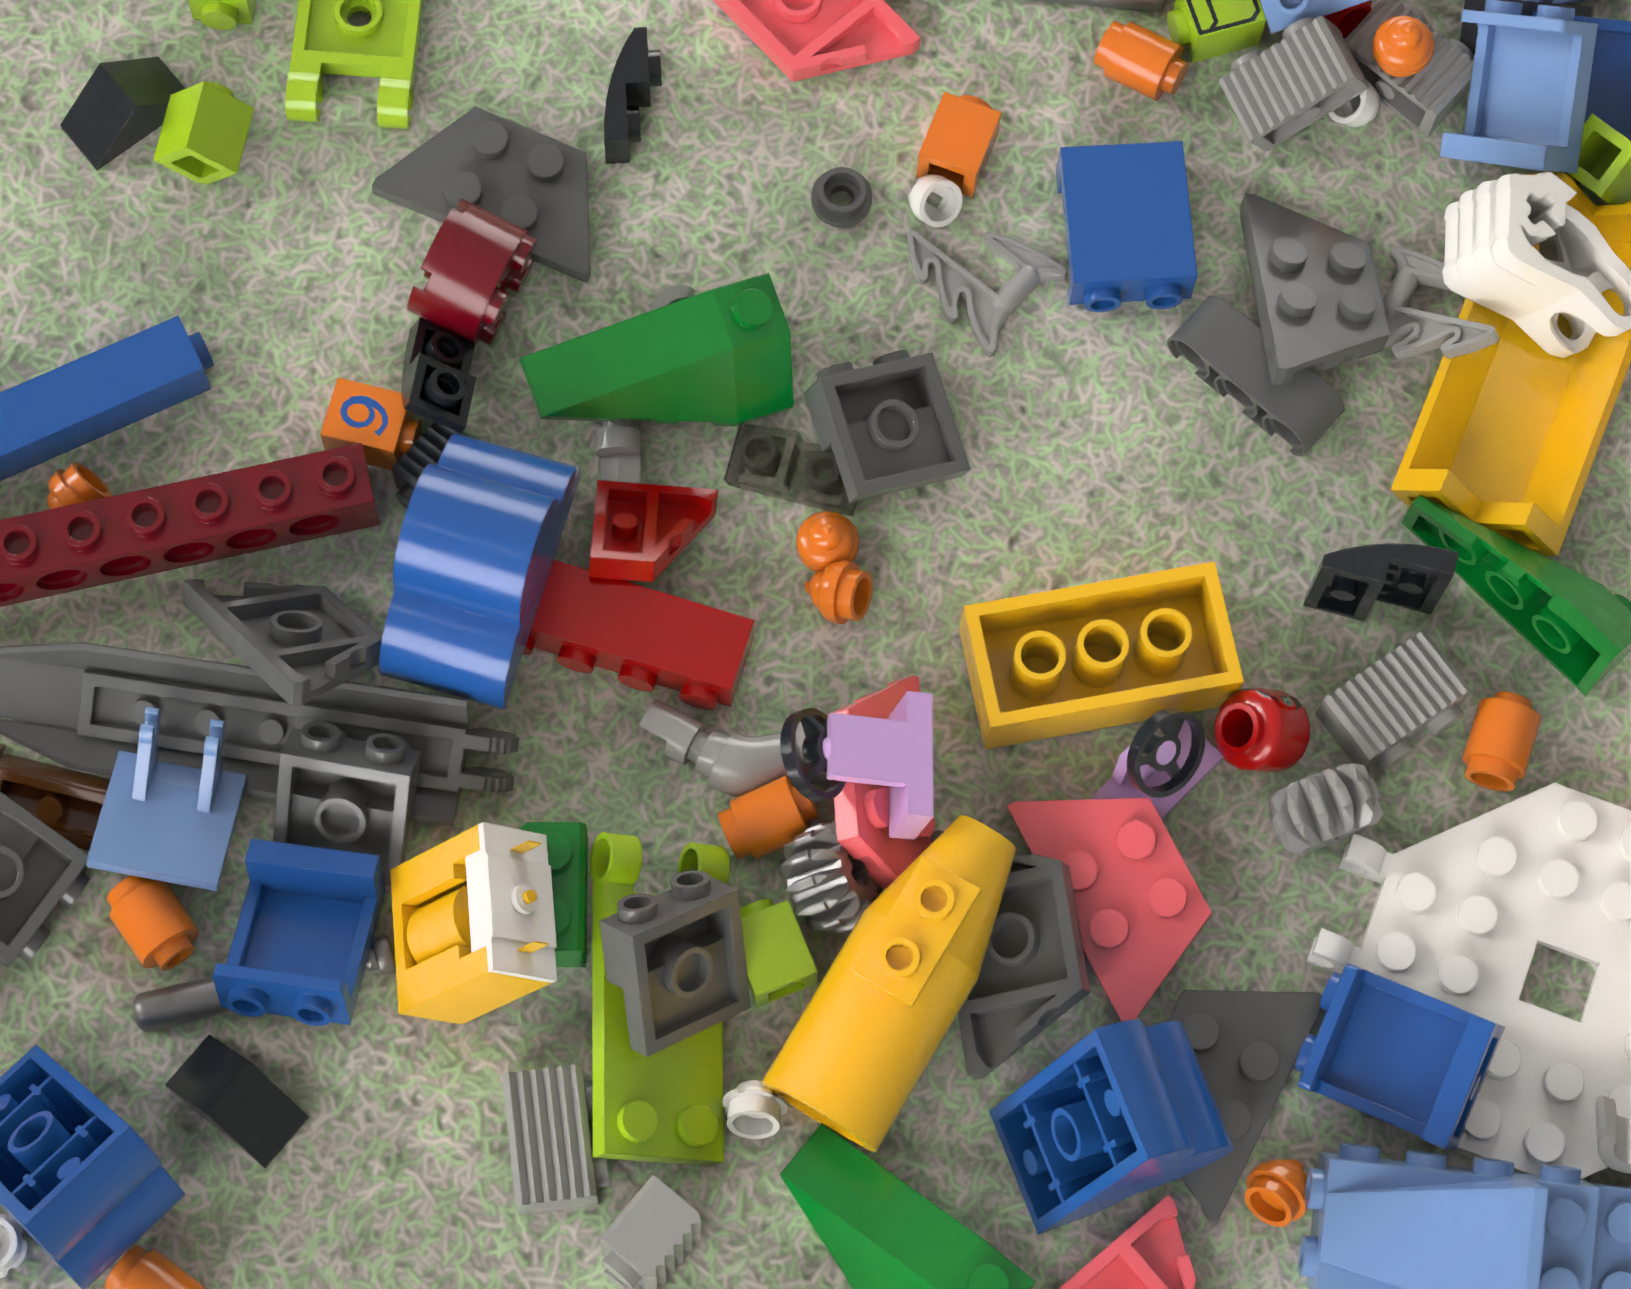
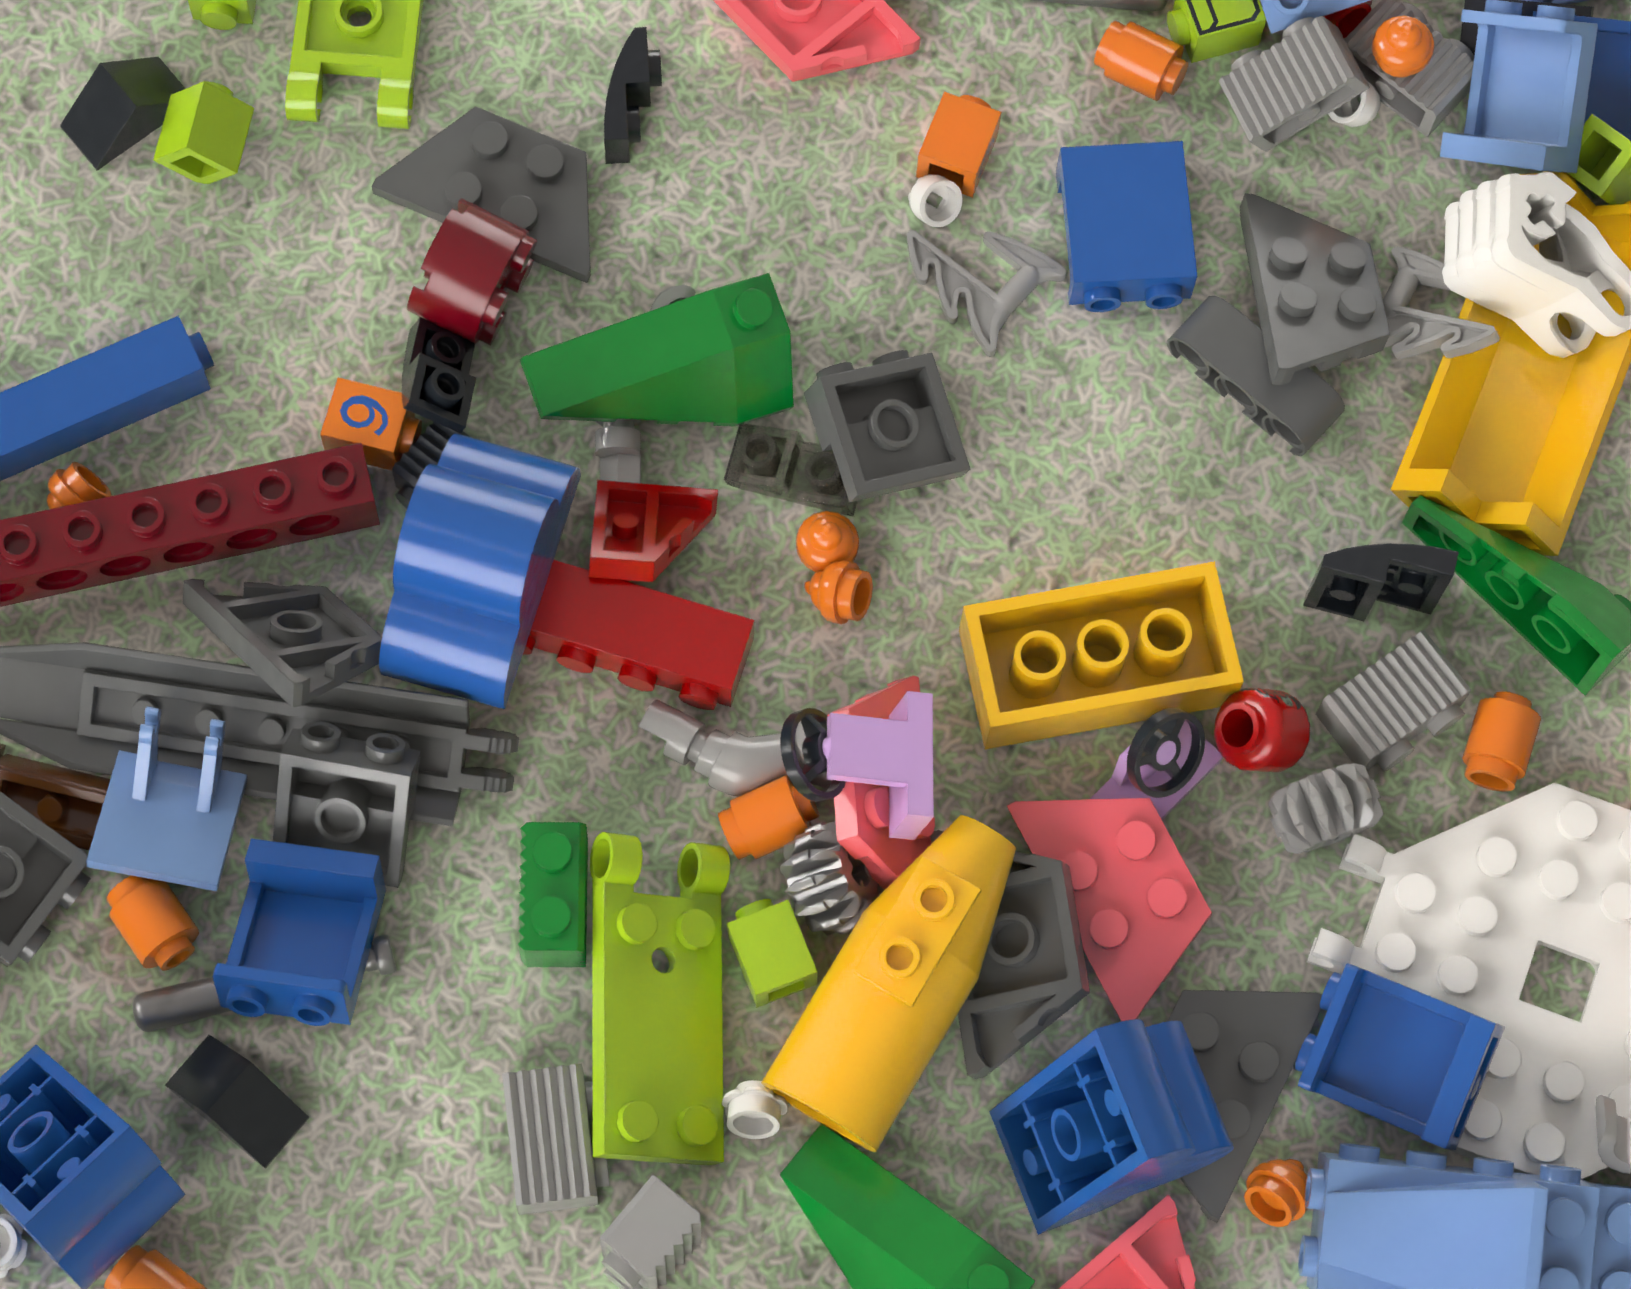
piece [390,822,557,1024] -> none
dark grey plate [600,870,751,1057] -> none
dark grey plate [811,167,872,228] -> none

